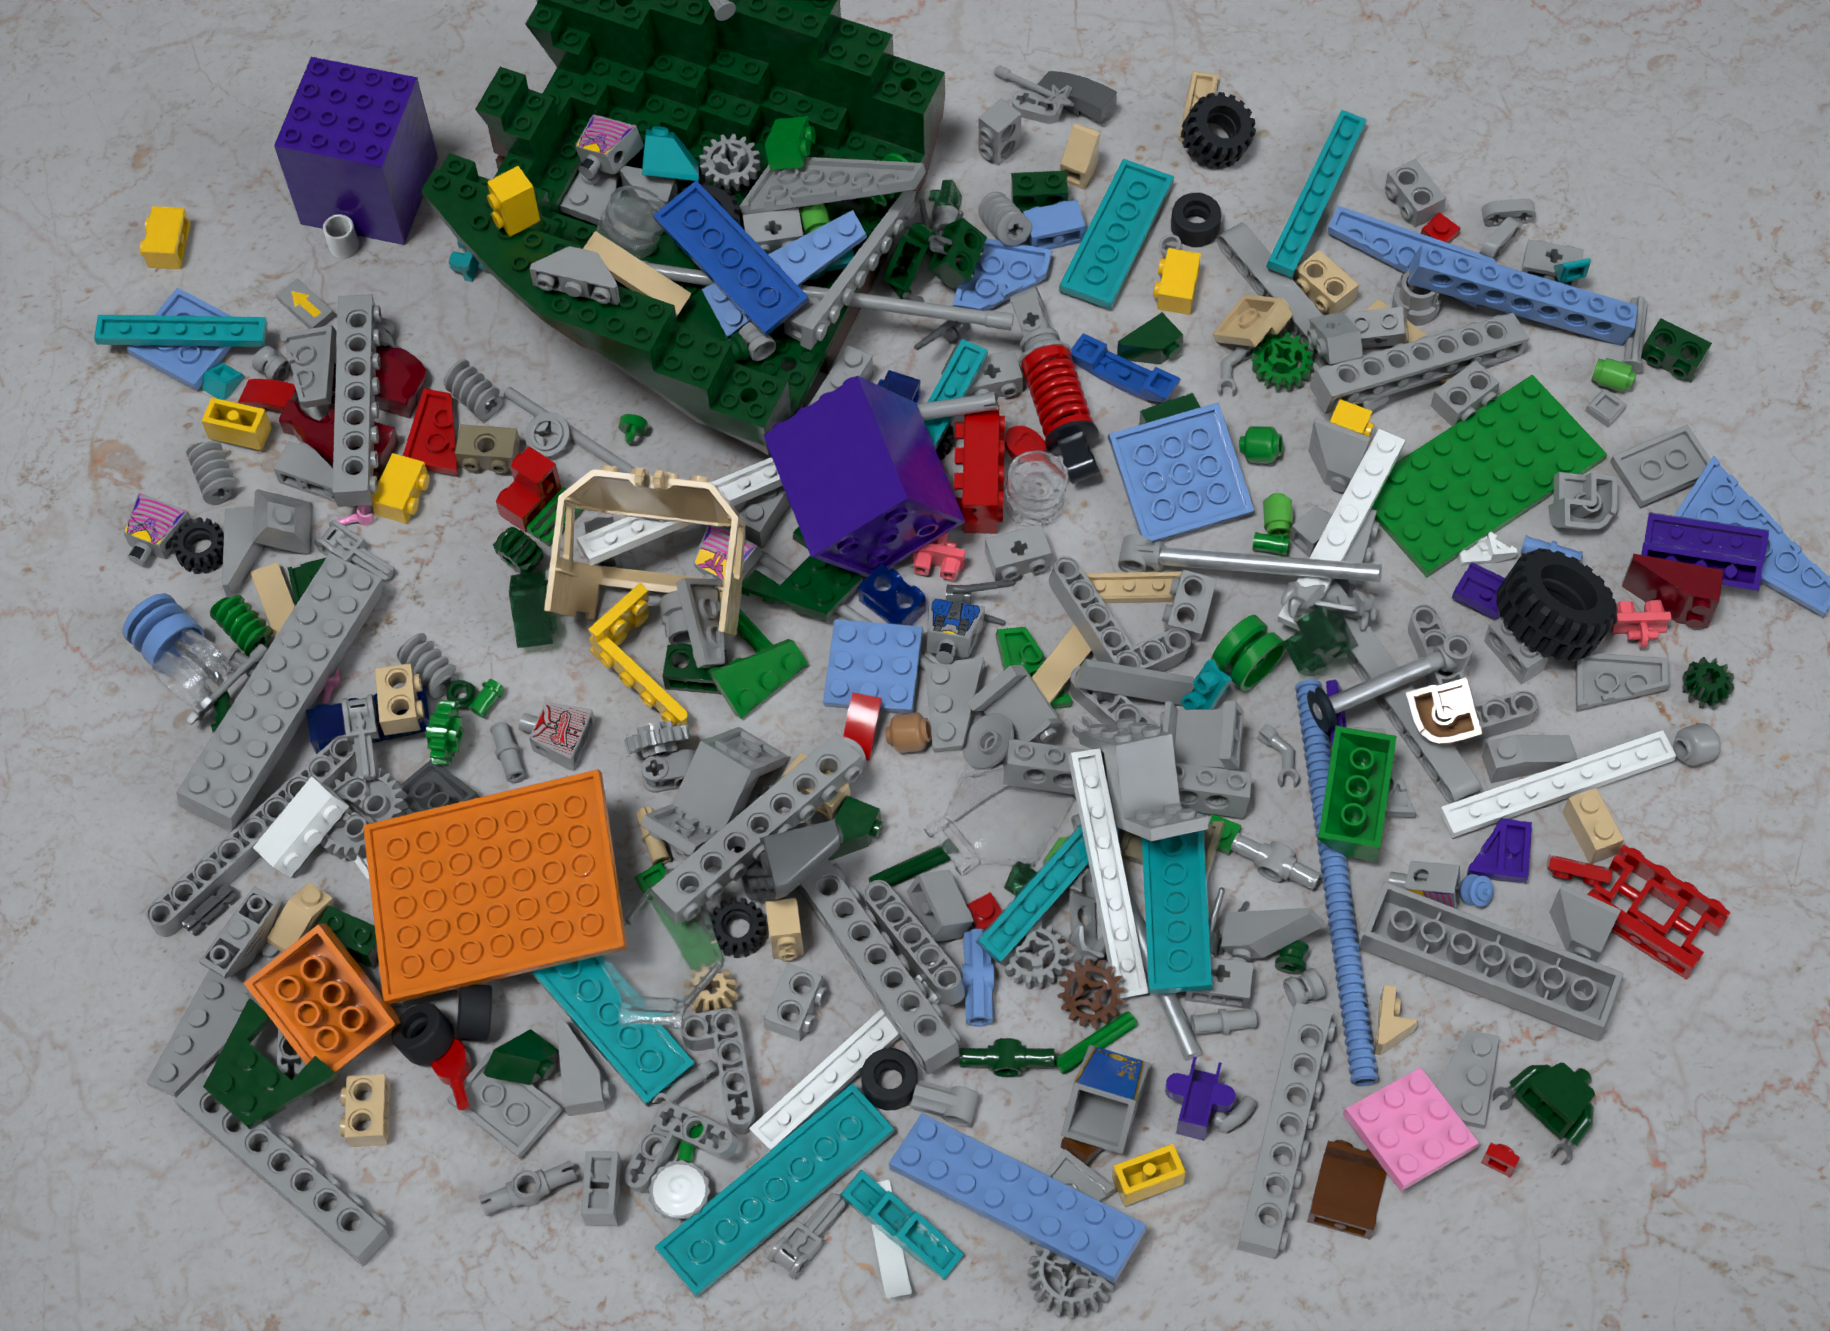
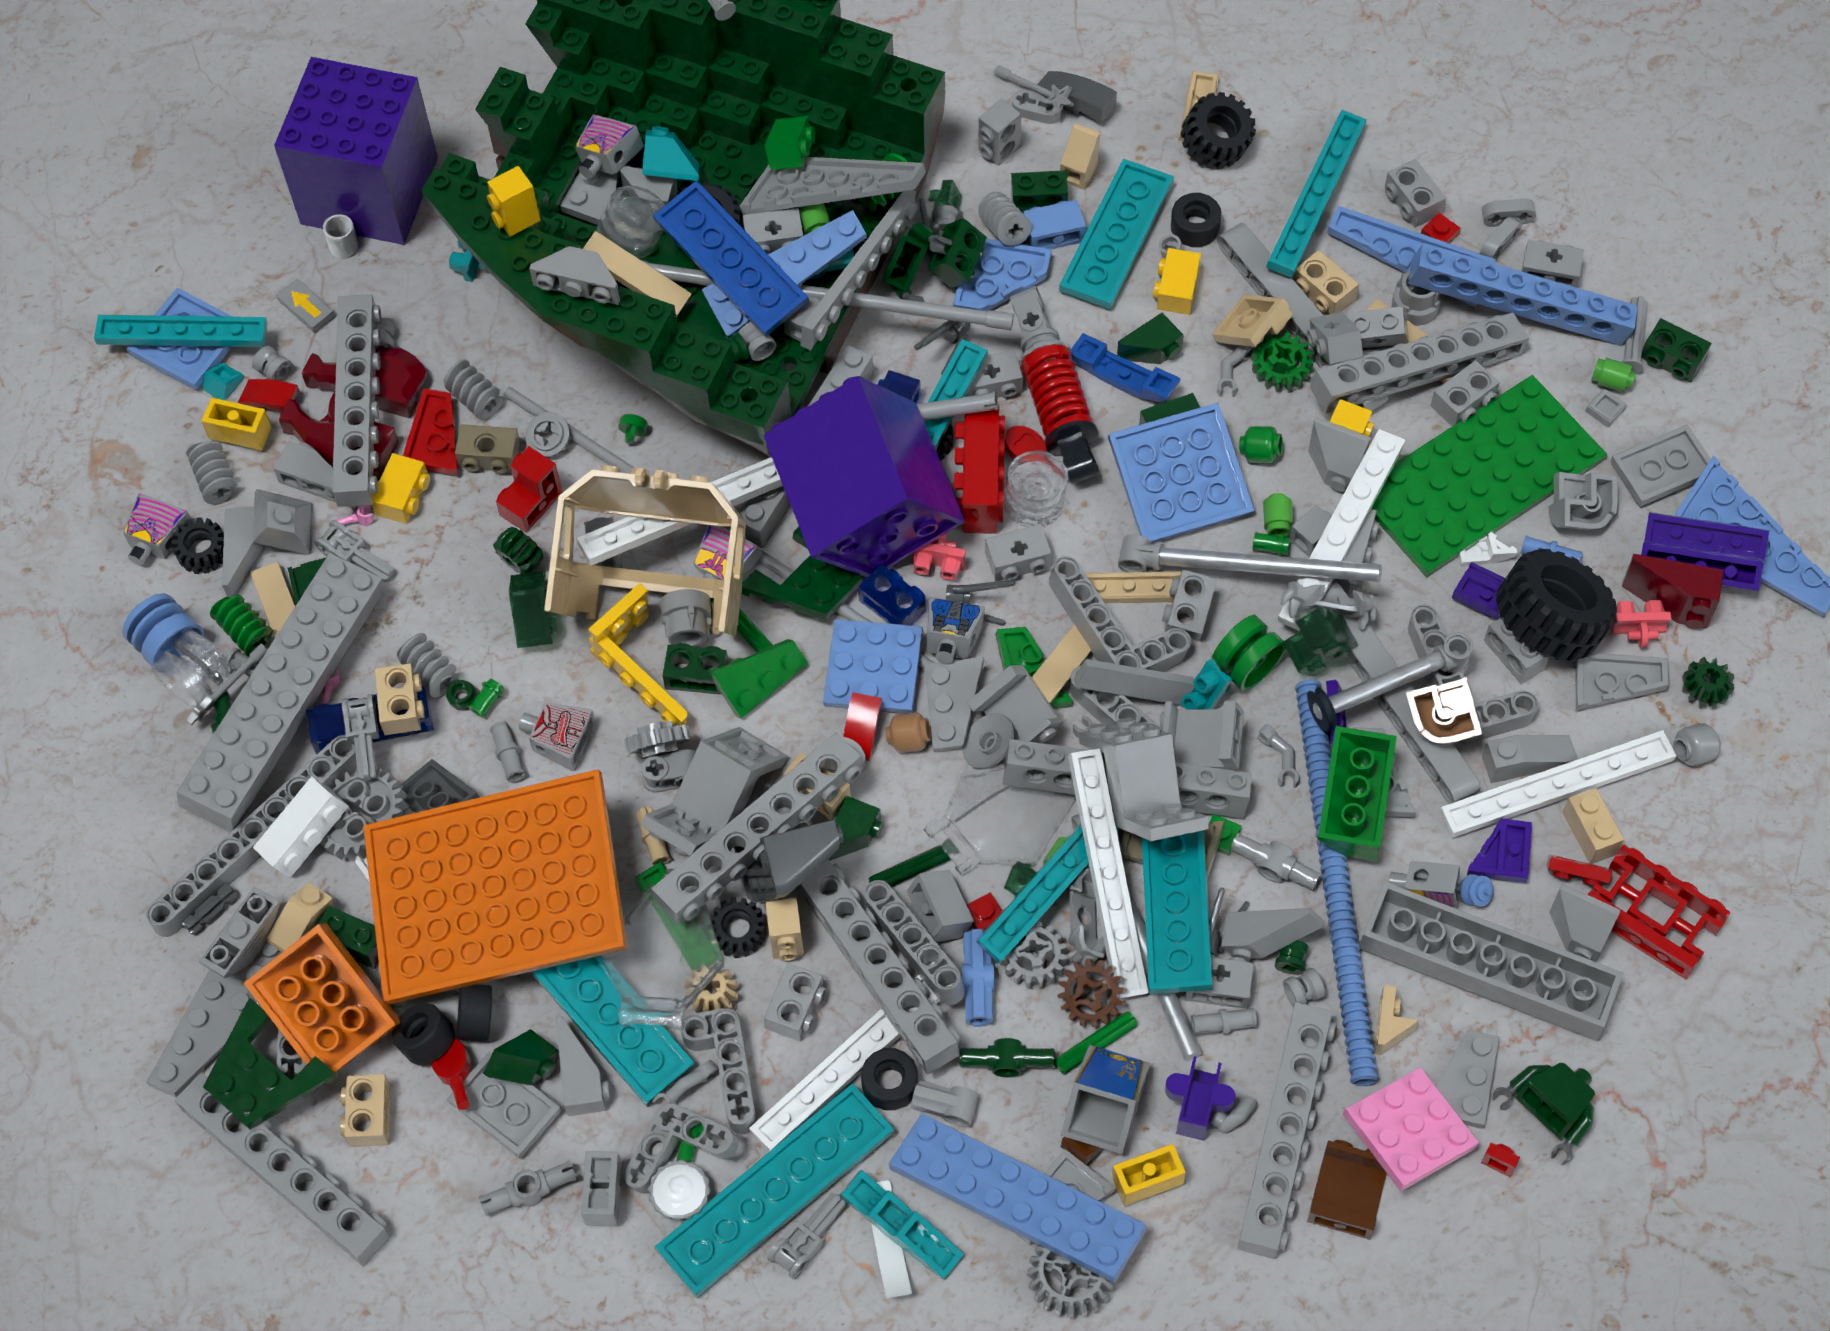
yellow brick [140,206,191,269] -> none
light grey wing [280,325,337,408] -> none
green gear [425,700,464,766] -> none
green tile [526,487,584,547] -> none
light grey wing [676,578,725,668] -> none
light grey gear [700,134,761,191] -> none
teal slope [1554,258,1591,283] -> none

